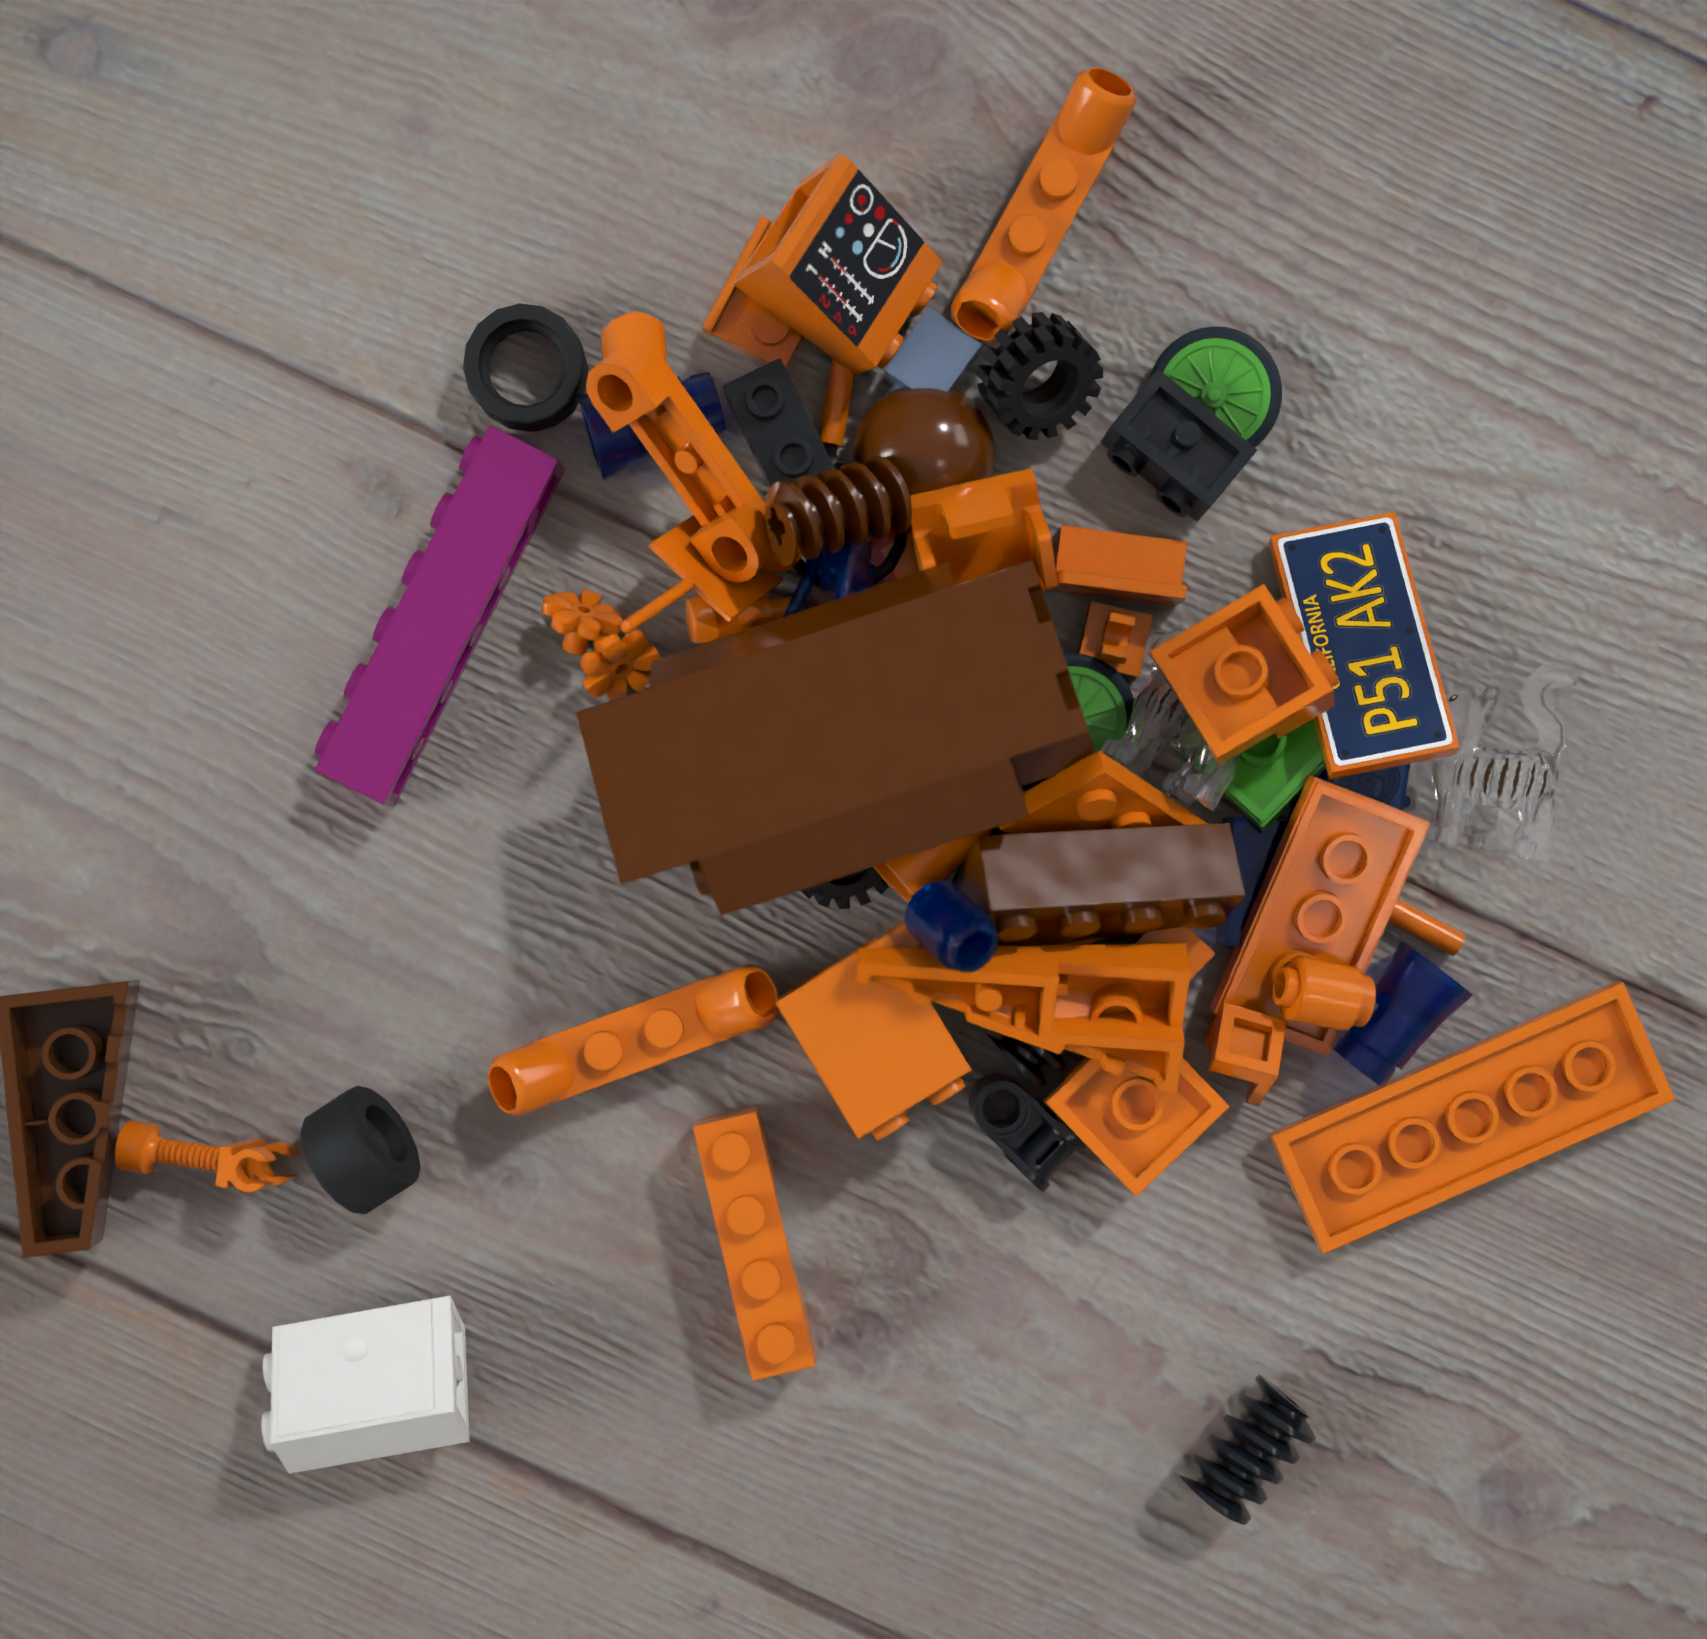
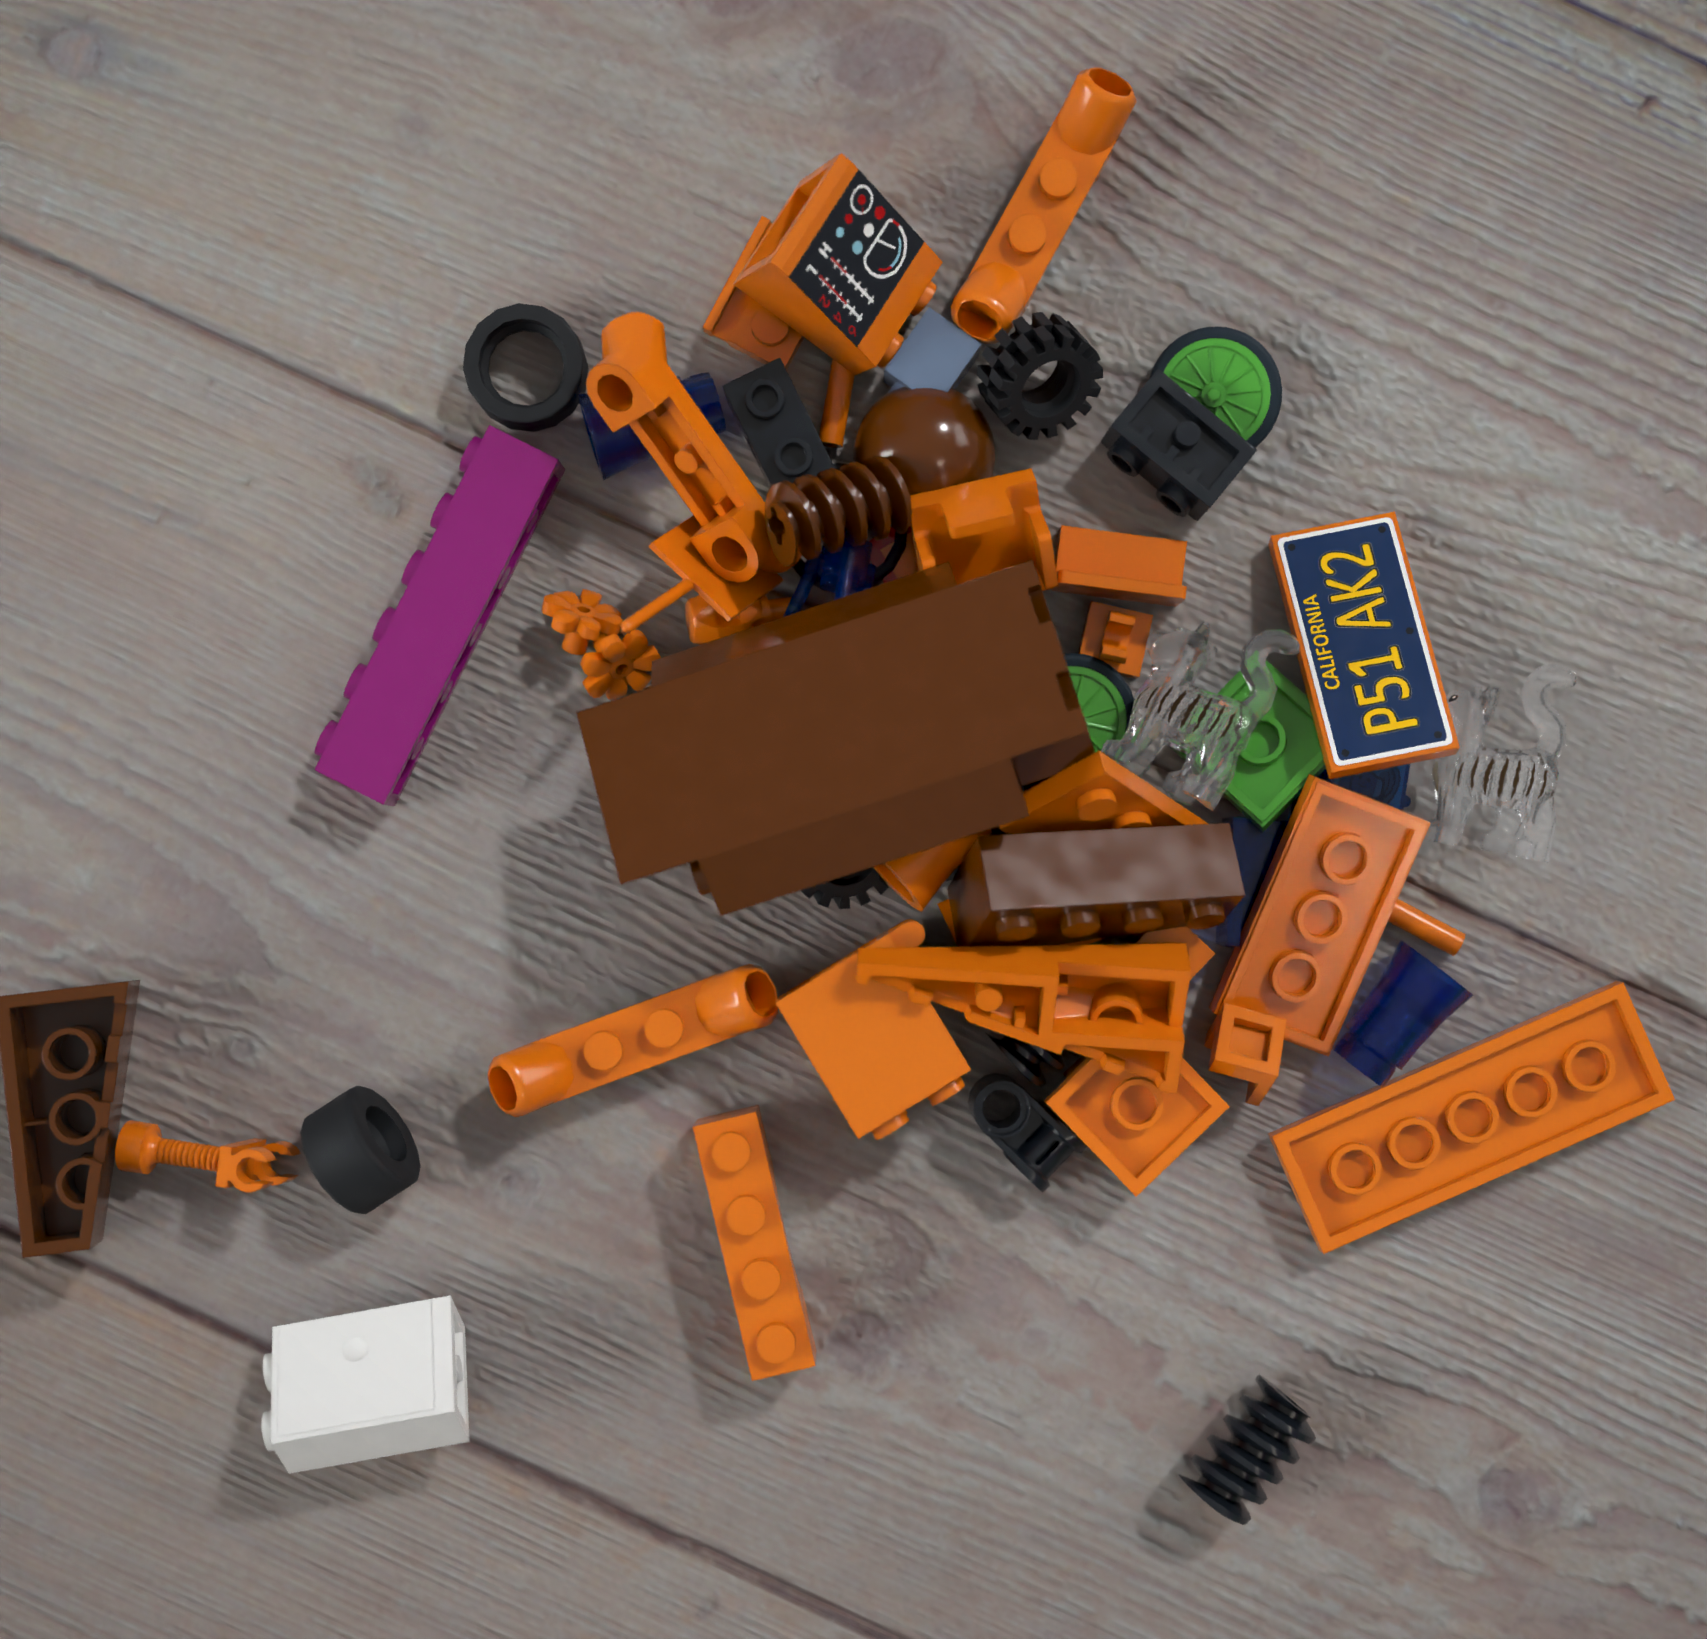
clear blue brick [904,880,998,972] -> none
orange plate [1150,584,1339,765] -> none
orange brick [1272,956,1376,1031] -> none

